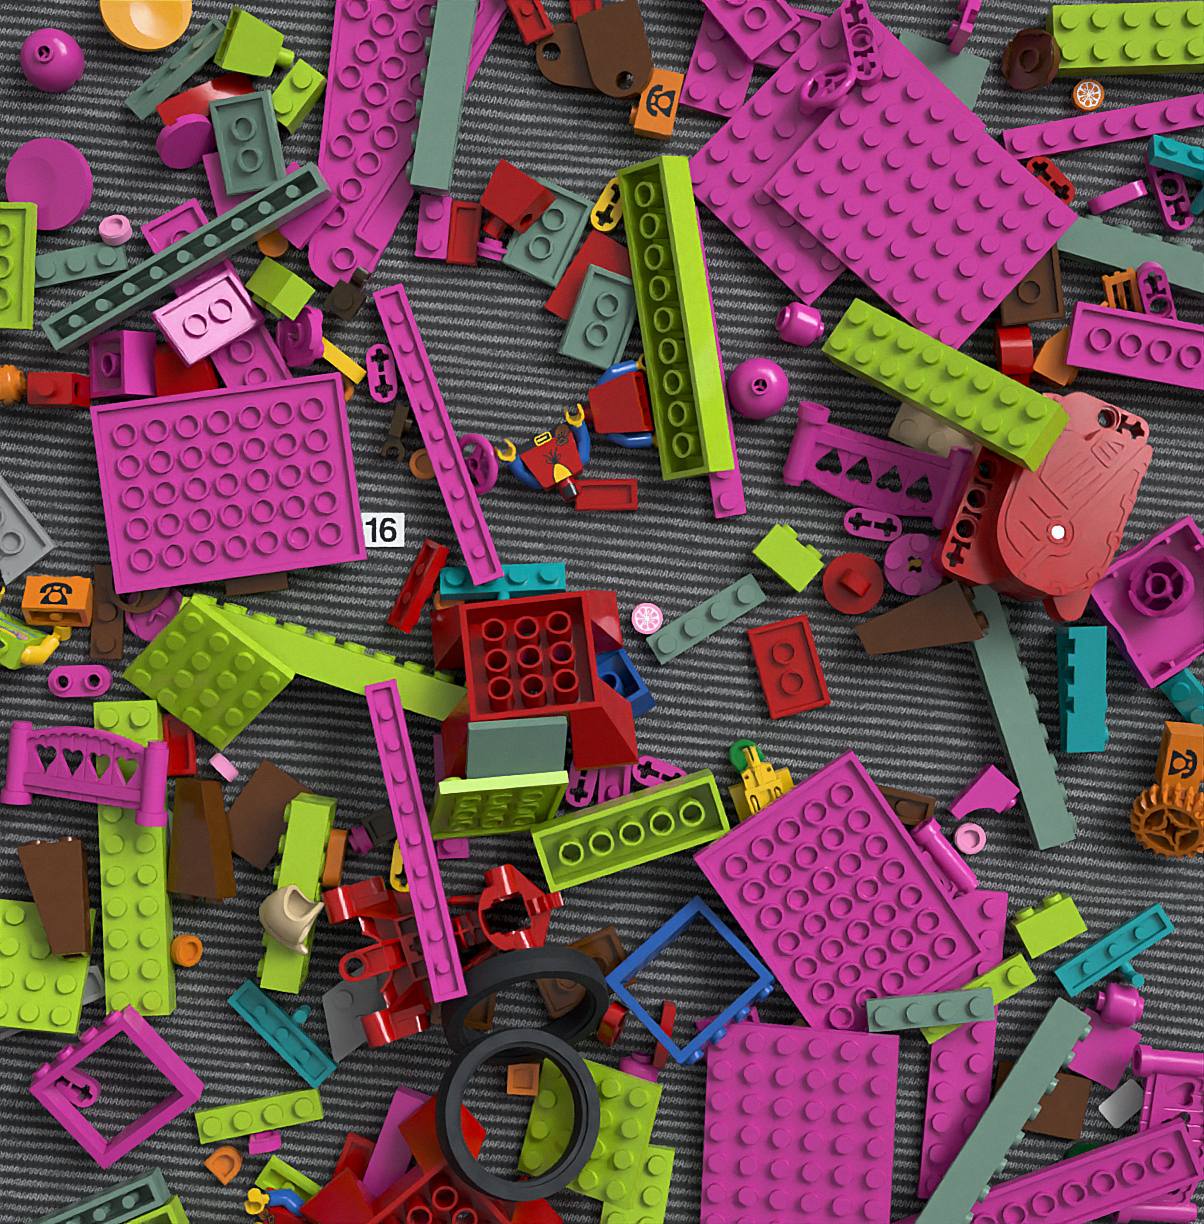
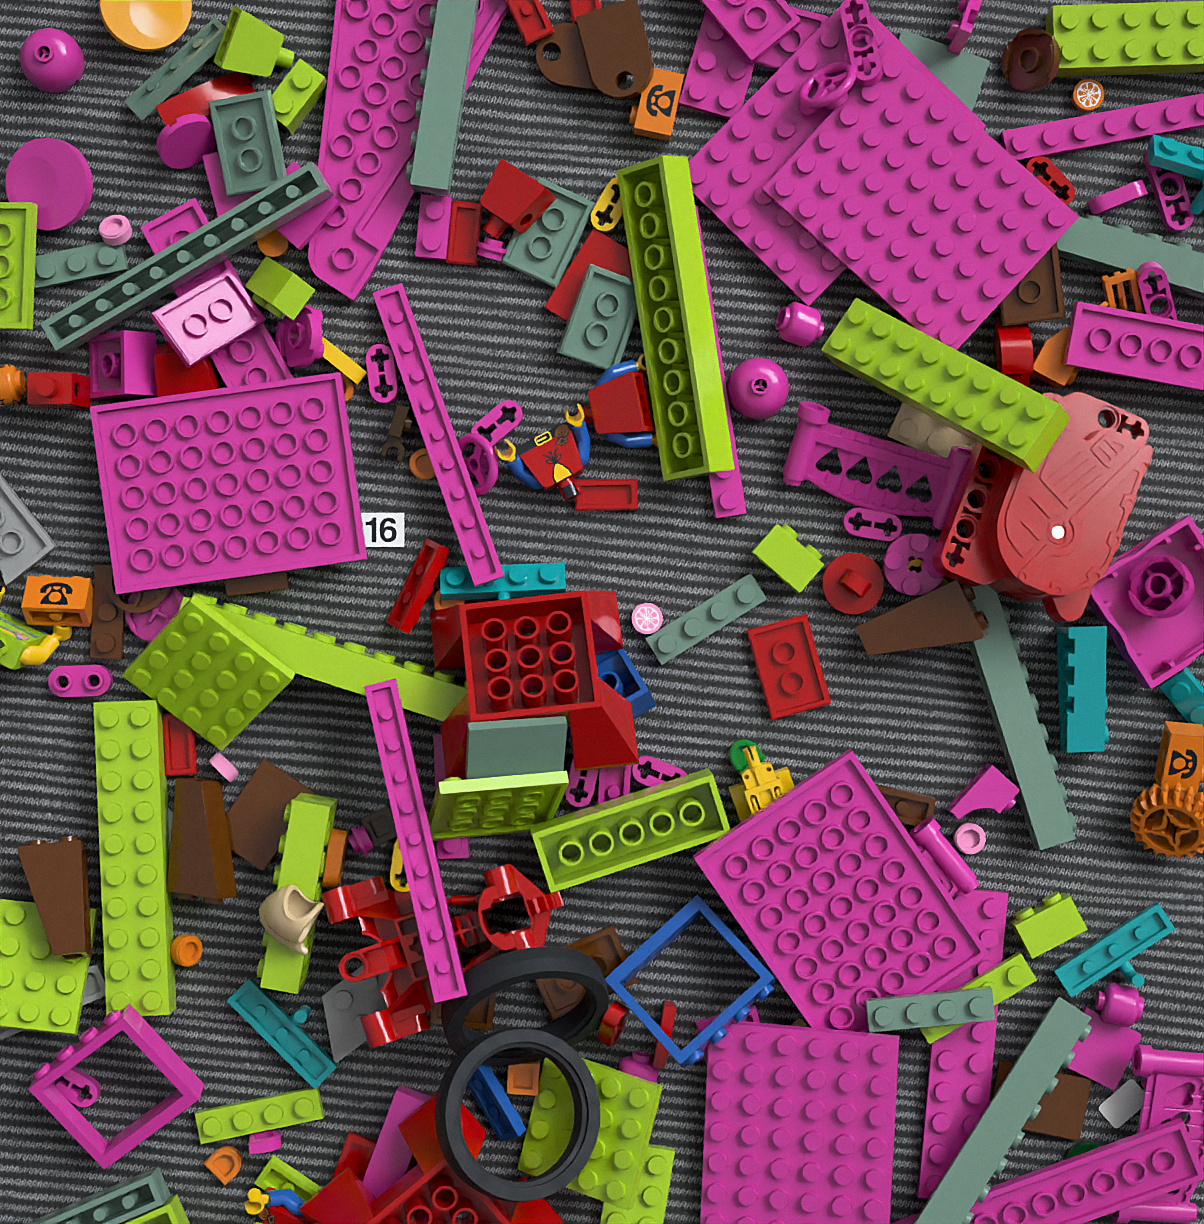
dark pink piece [0,720,169,827] -> none
dark brown plate [323,265,372,323] -> none
none -> blue plate [467,1064,526,1142]
none -> dark pink beam [471,400,523,447]

